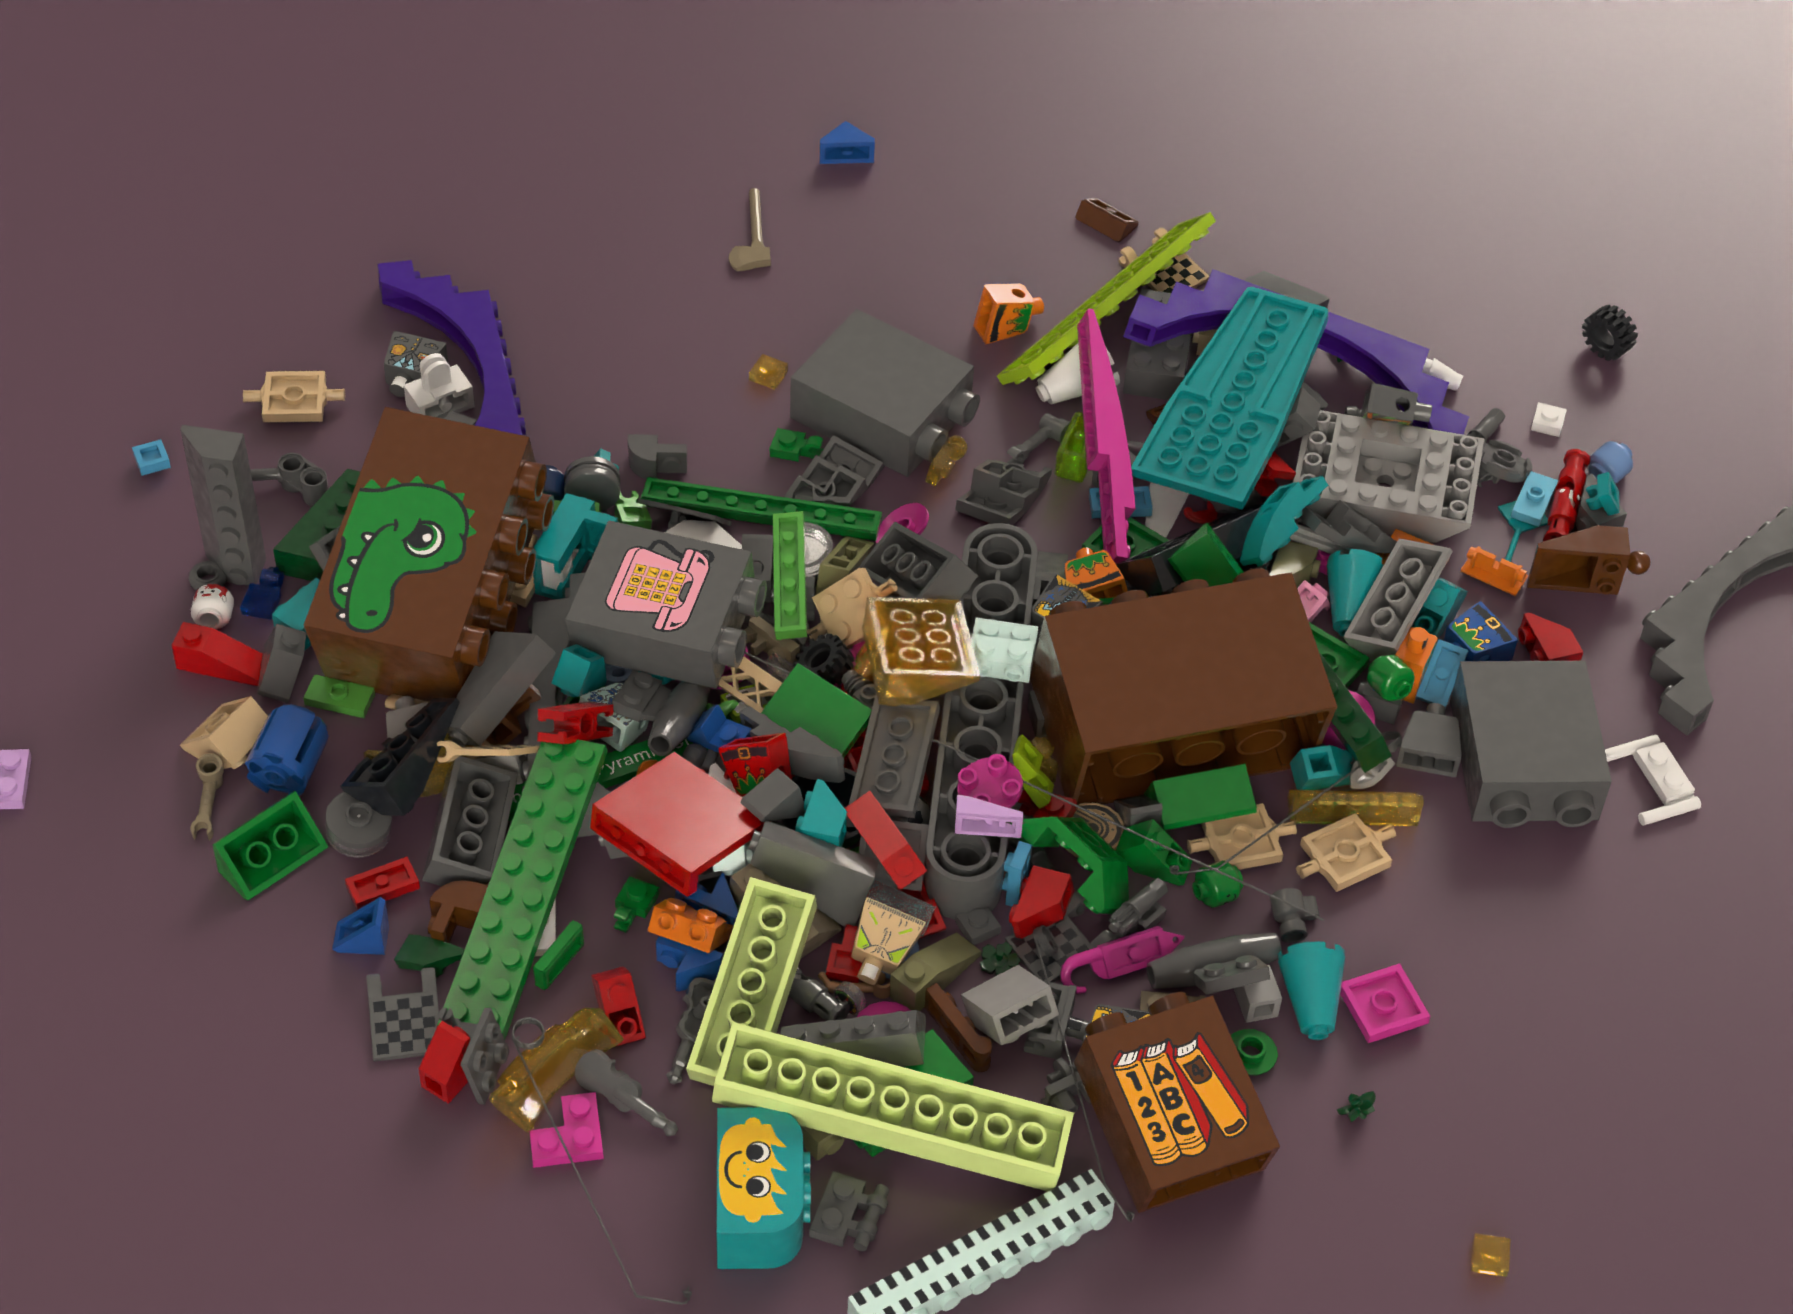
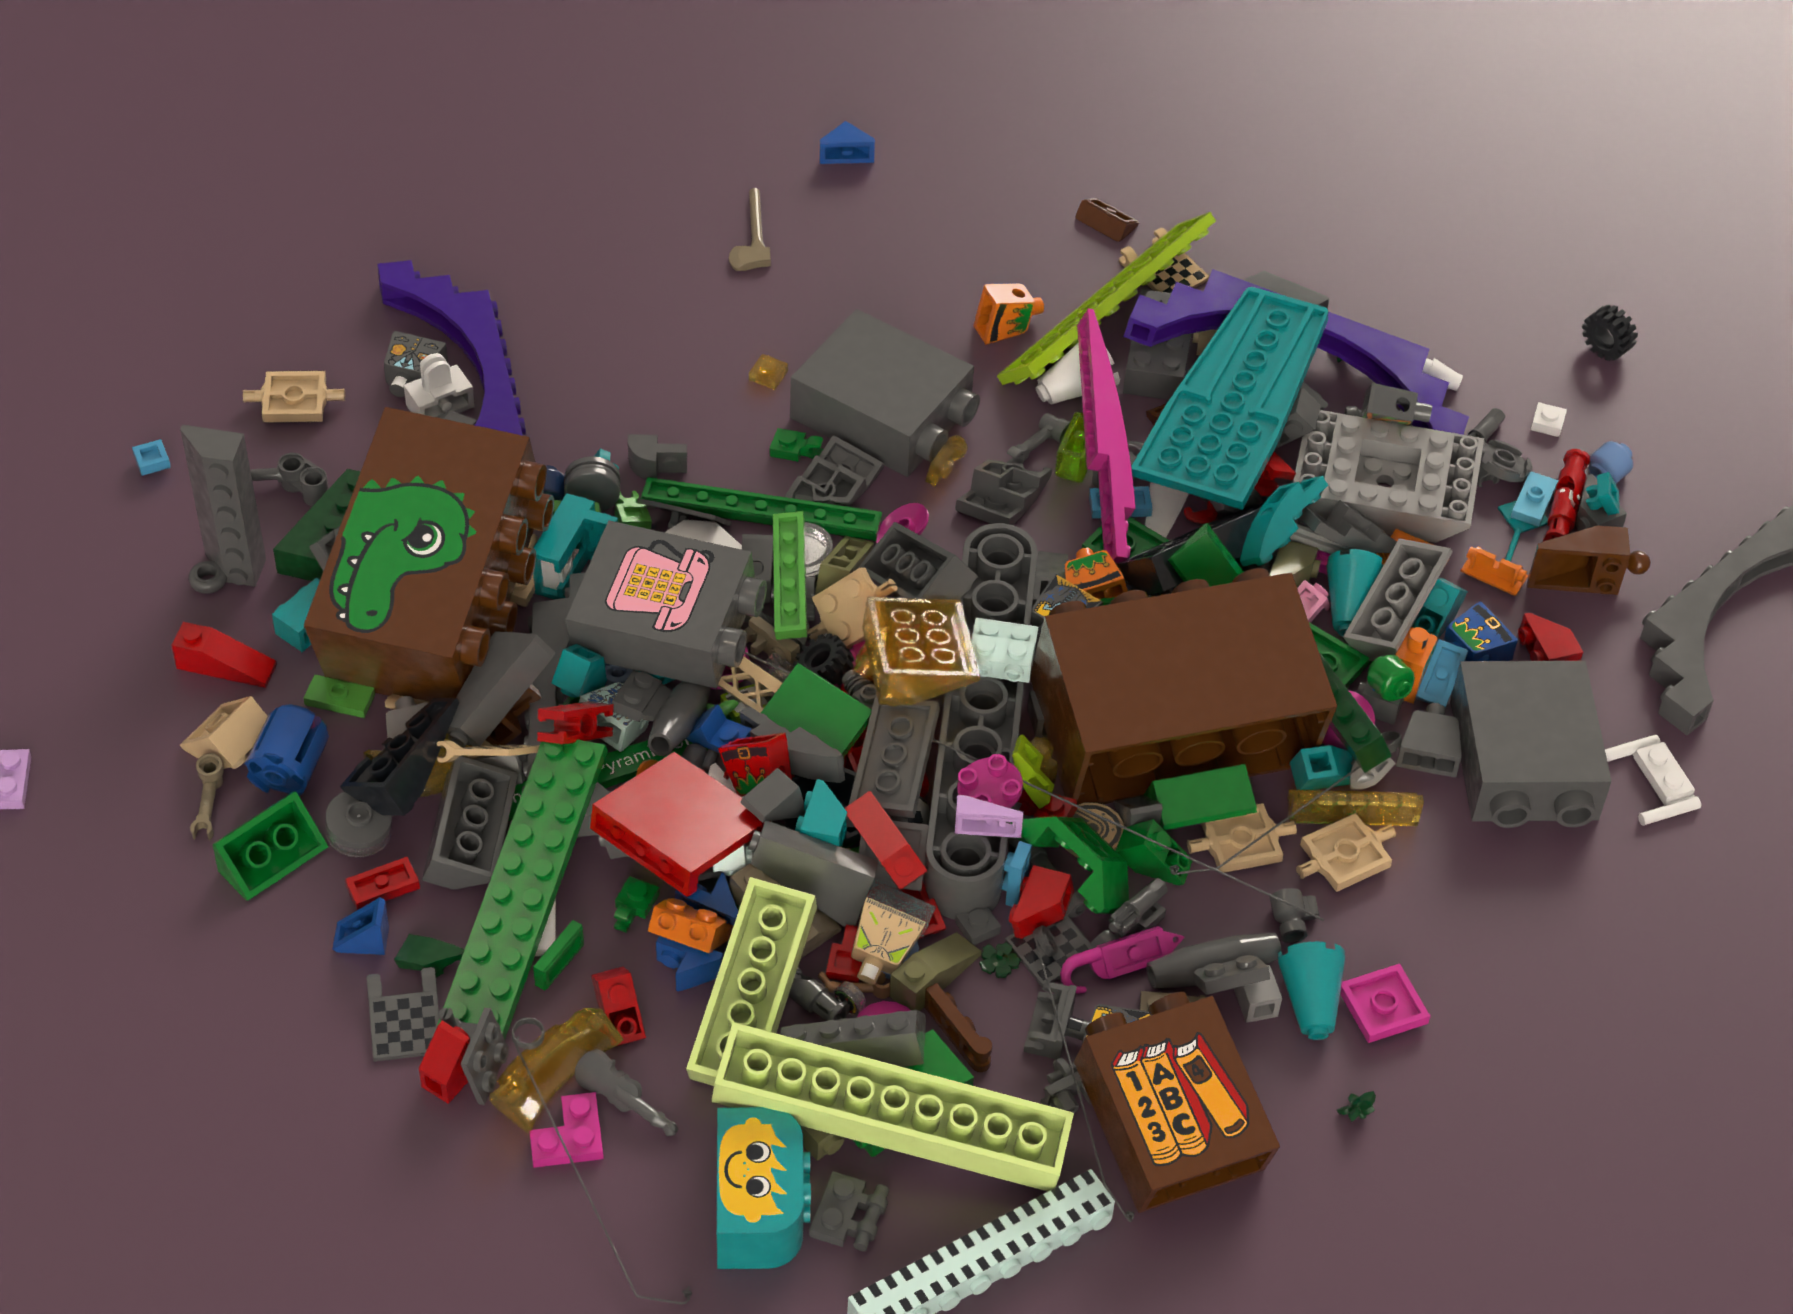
white head [191,584,234,630] -> none
clear blue plate [240,566,284,620] -> none
dark grey slope [257,624,306,703] -> none
reddish brown brick [428,880,488,943] -> none
dark grey piece [666,977,715,1085] -> none
light grey brick [961,965,1059,1045] -> none
green head [1192,860,1243,908] -> none
green piece [1231,1029,1278,1076] -> none
clear yellow plate [1471,1233,1510,1277] -> none

